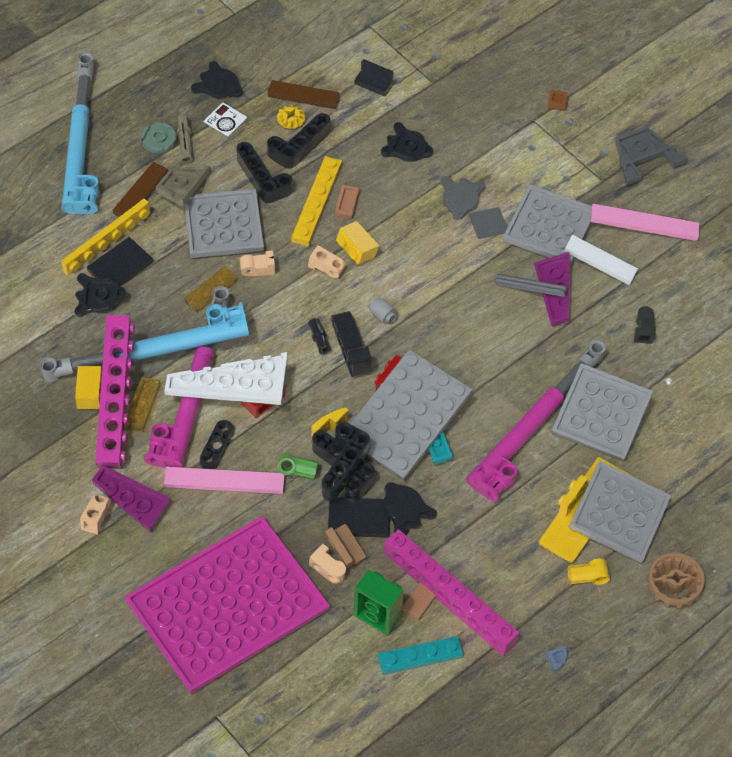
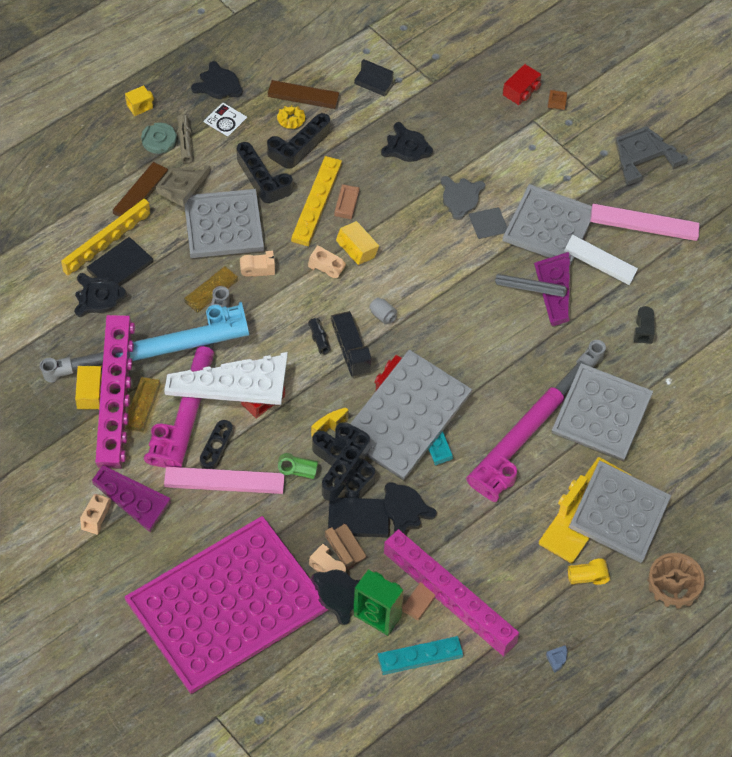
medium azure piece [61,52,100,214] -> none
none -> yellow brick [125,85,154,116]
none -> black tile [311,569,360,625]
none -> red brick [503,64,541,105]

